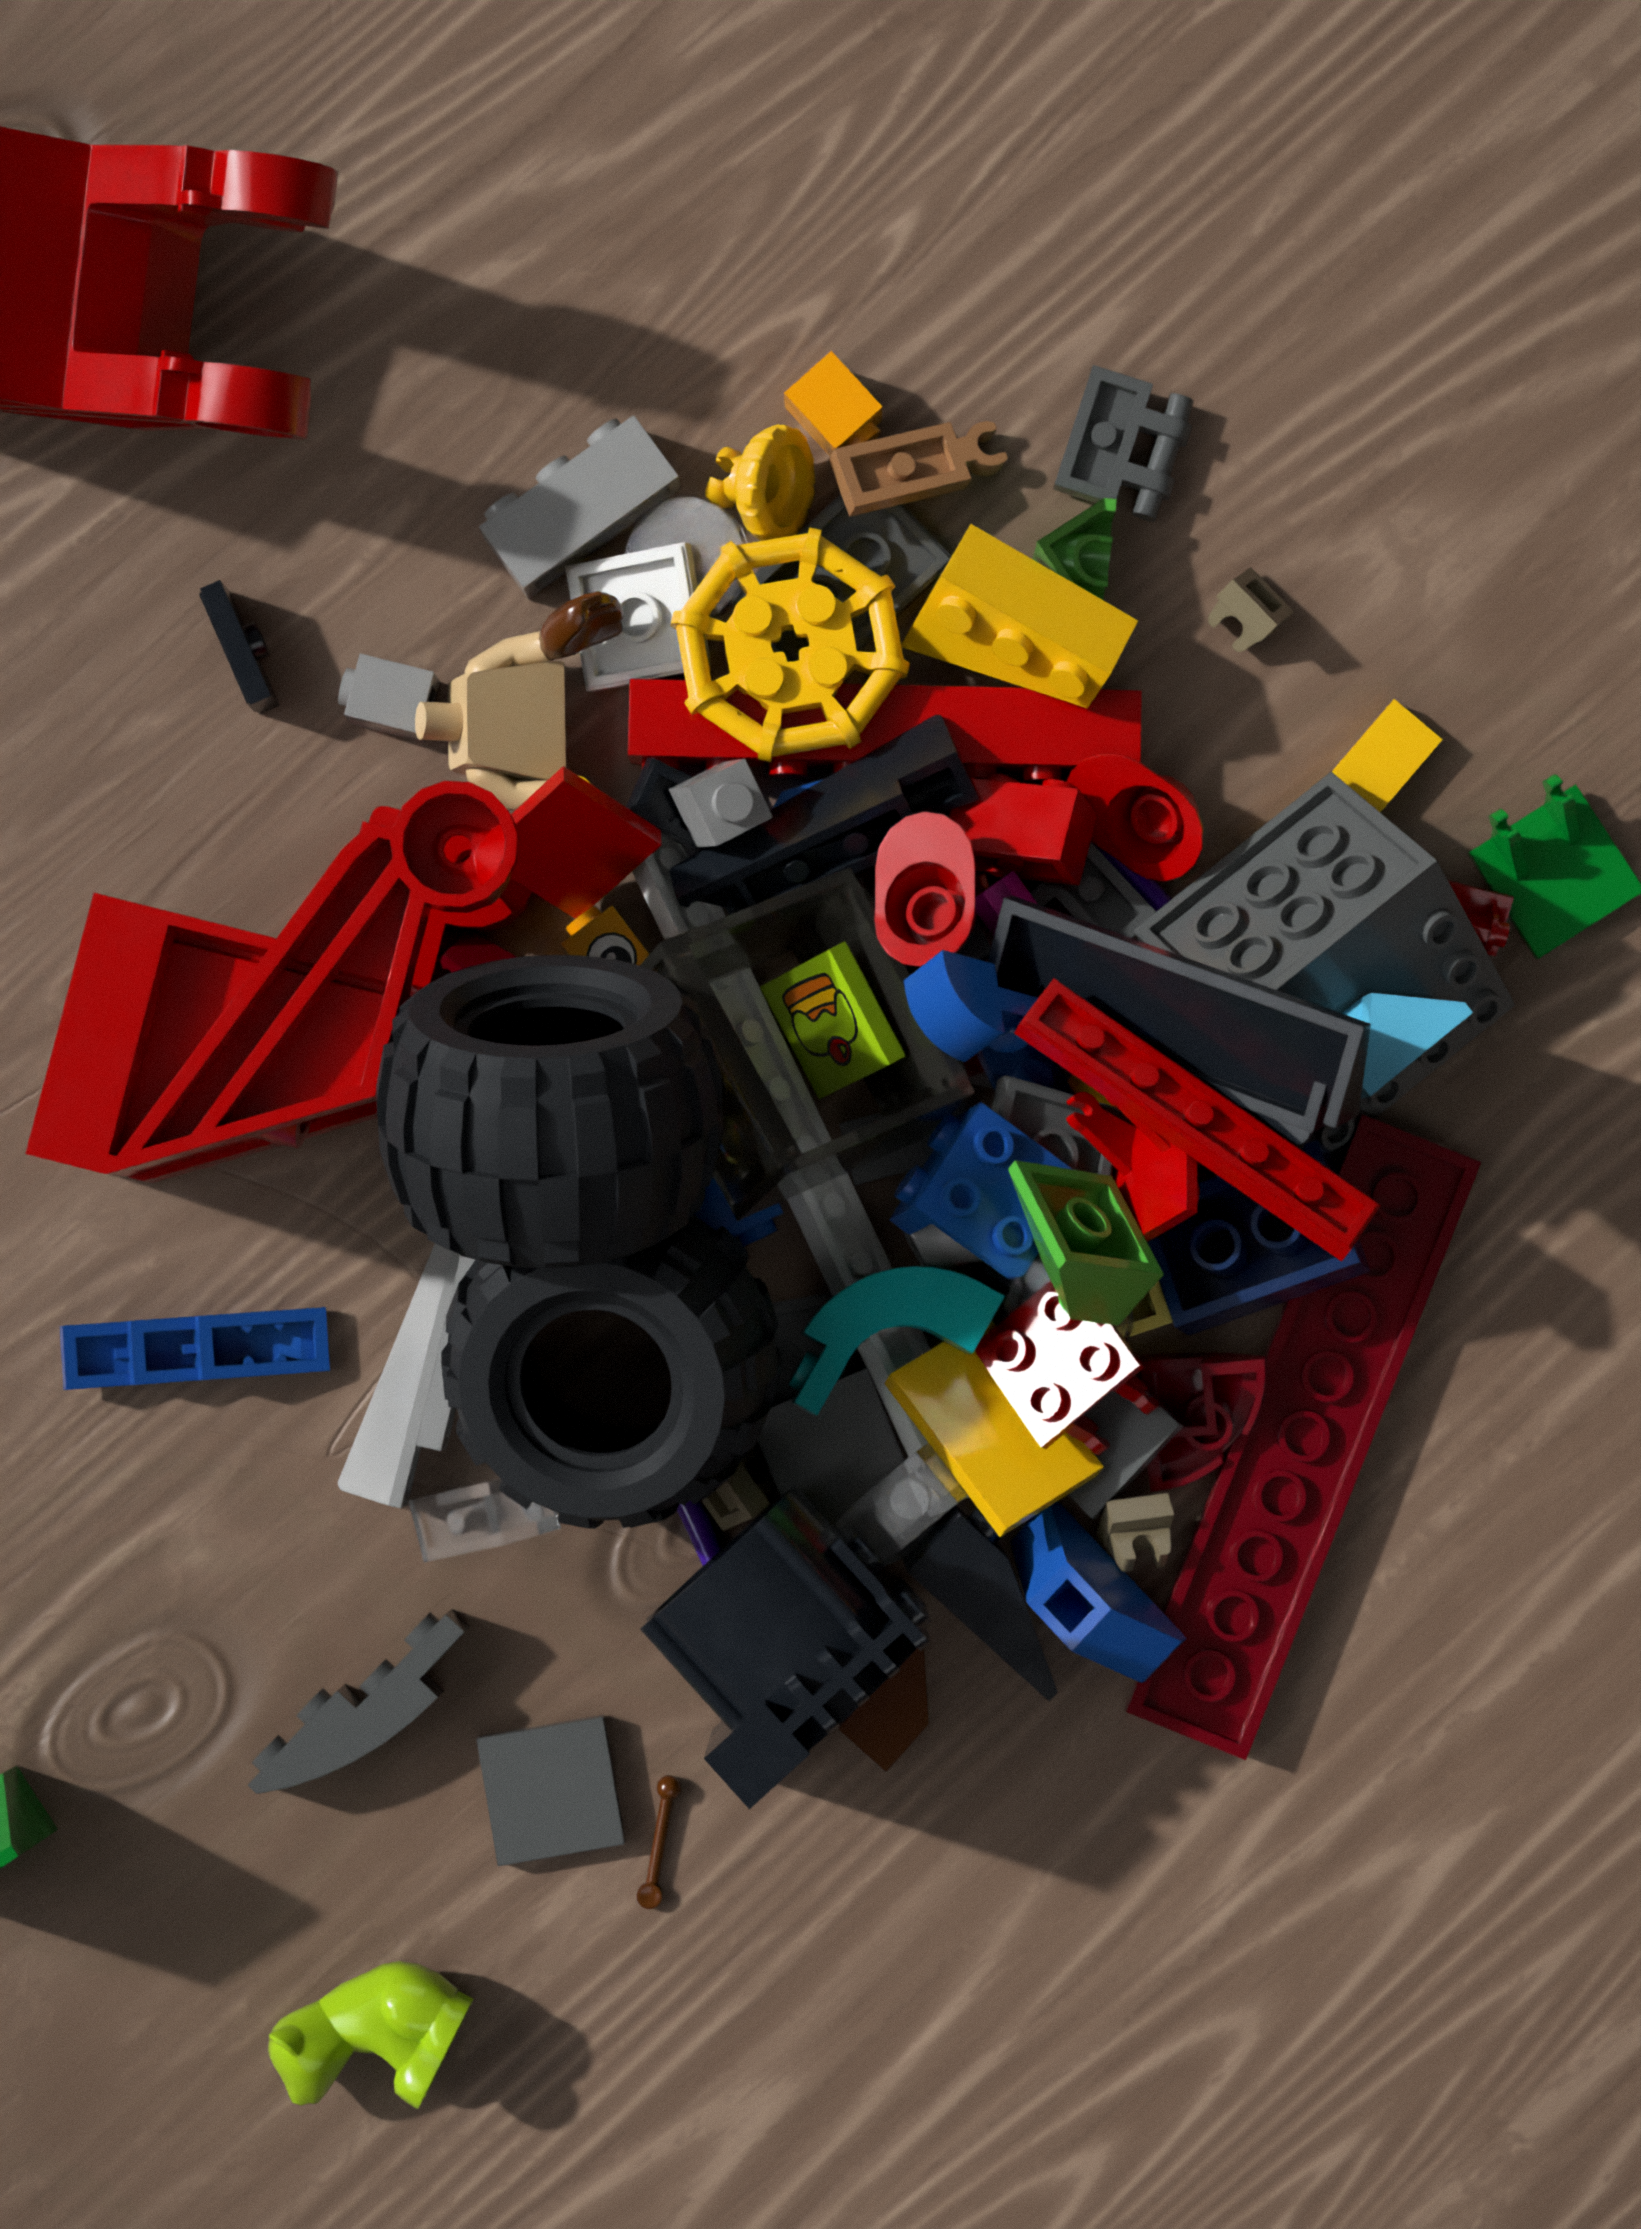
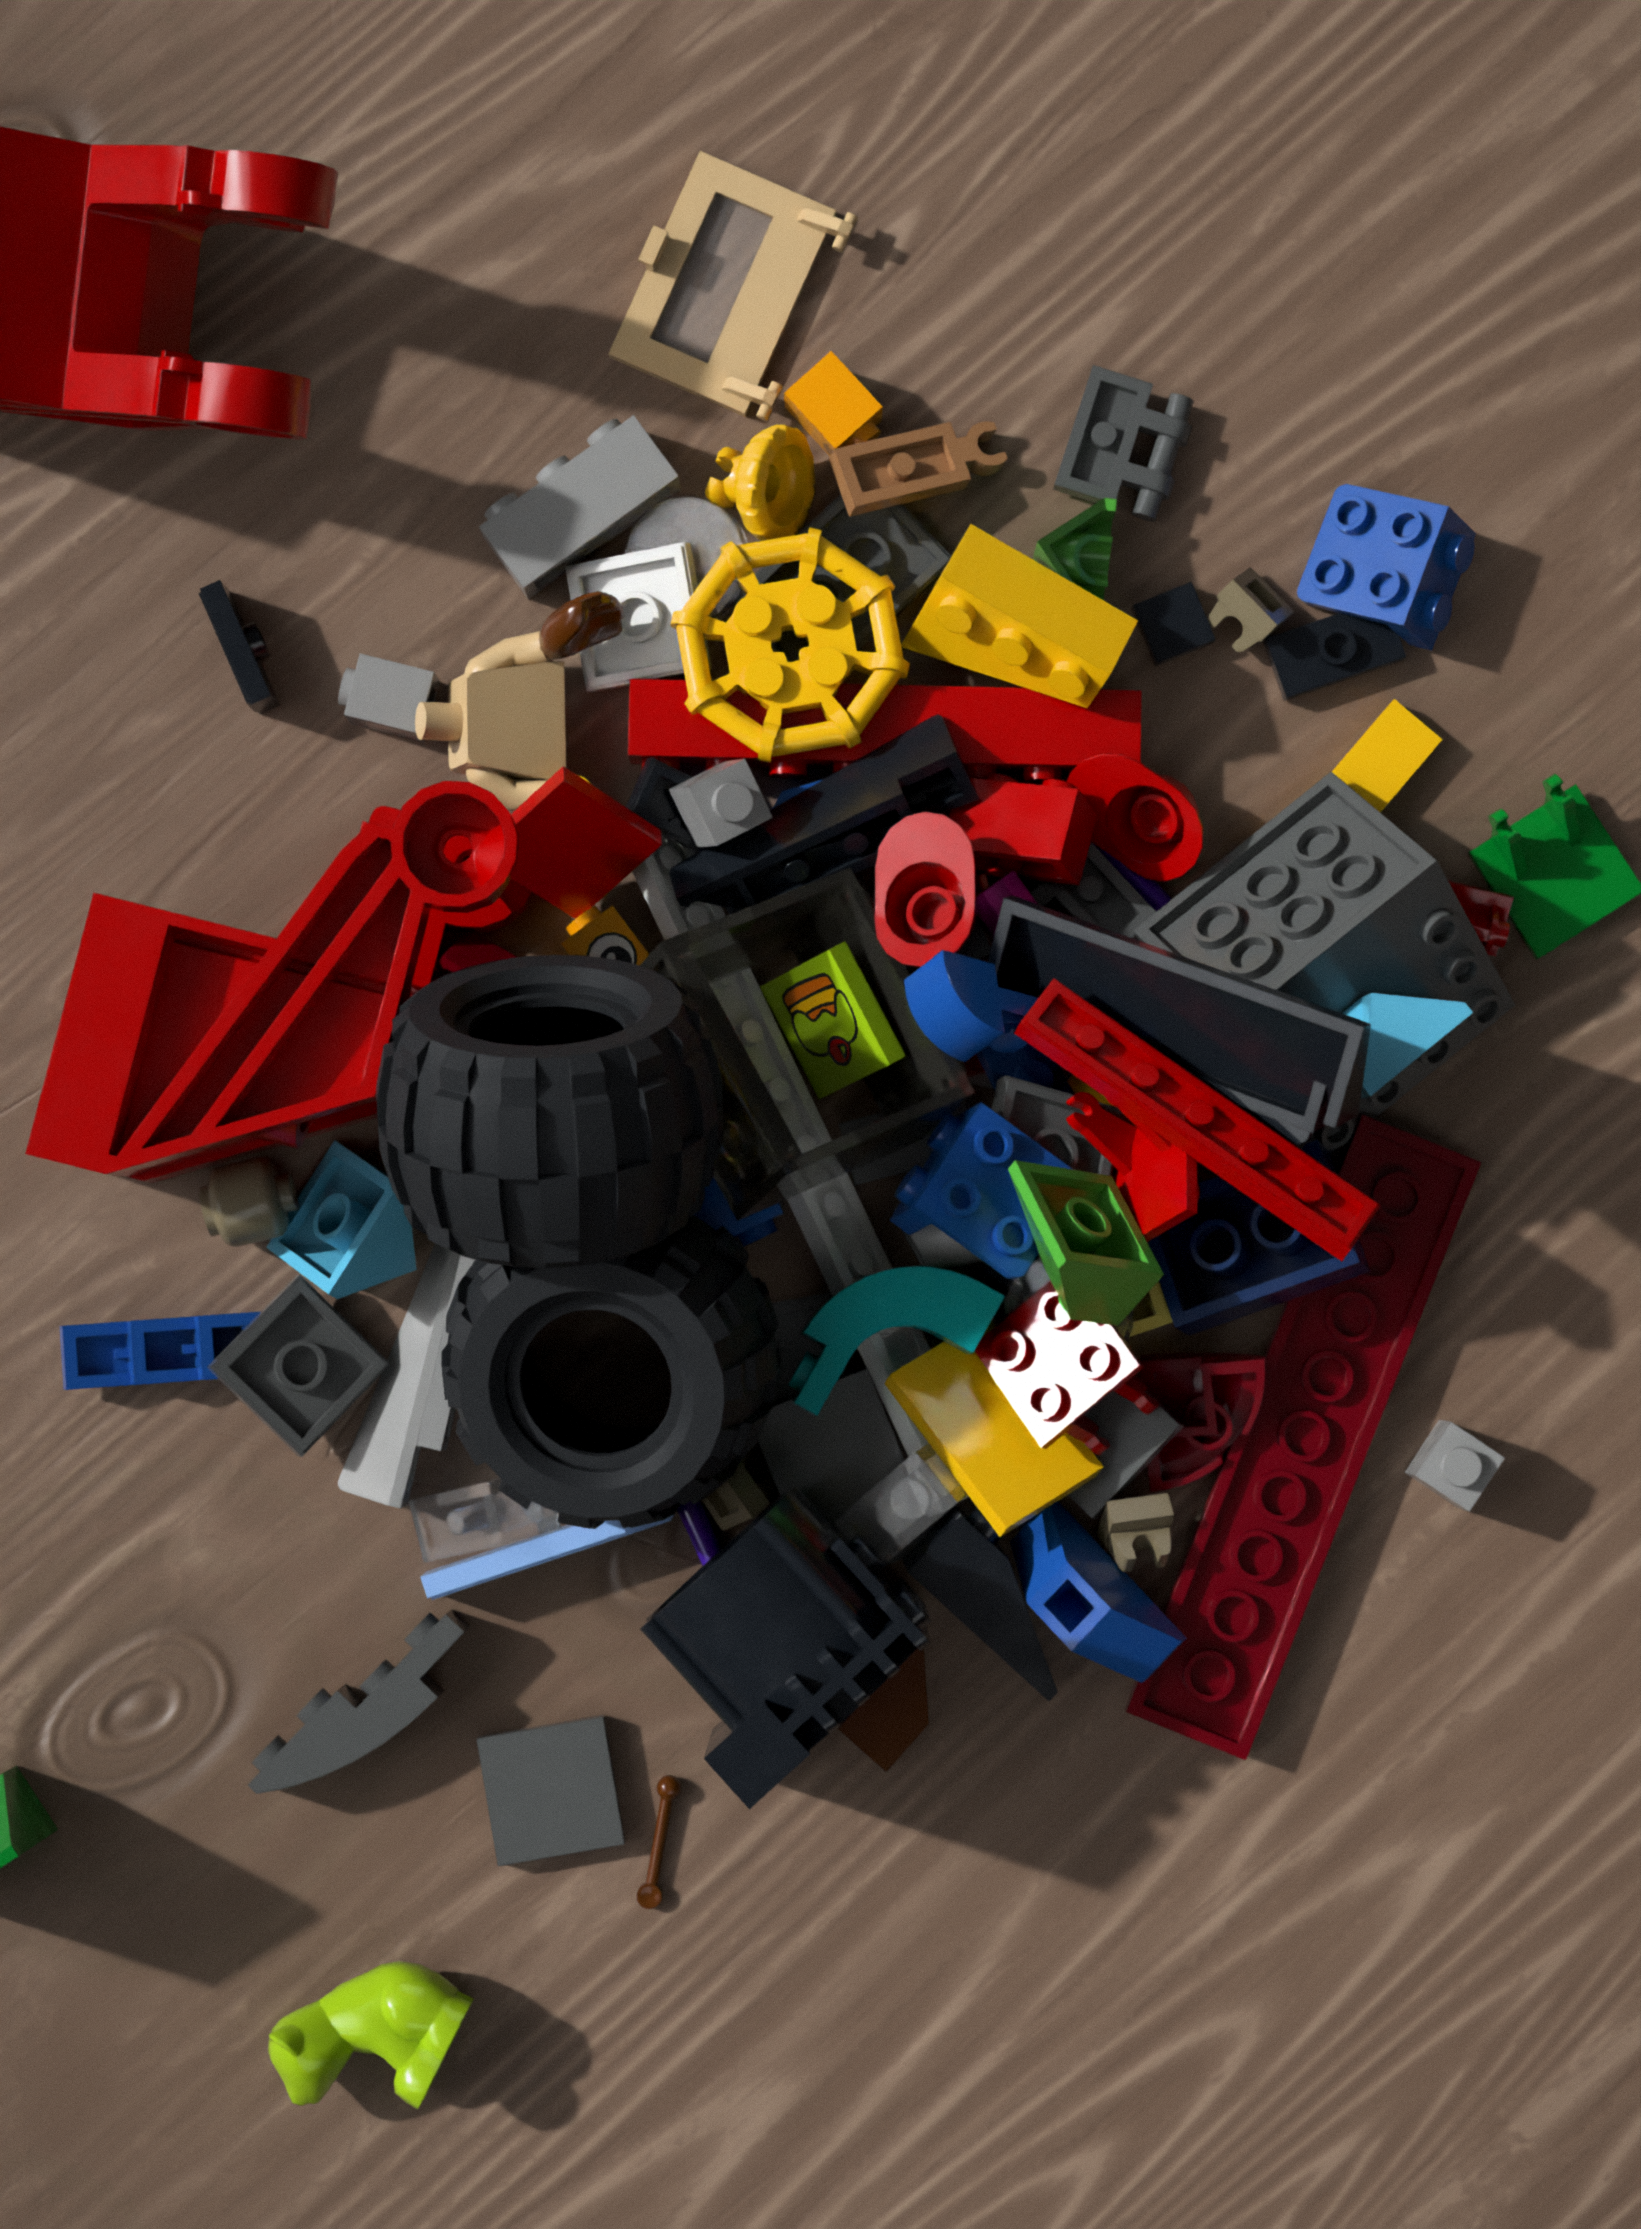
none -> dark tan head [199,1157,299,1247]
none -> dark grey tile [207,1275,391,1457]
none -> medium azure slope [266,1140,417,1299]
none -> light blue tile [420,1515,674,1600]
none -> tan piece [608,151,858,421]
none -> black tile [1131,581,1216,667]
none -> black plate [1263,613,1406,701]
none -> blue bracket [1297,484,1476,651]
none -> light grey brick [1404,1420,1505,1512]

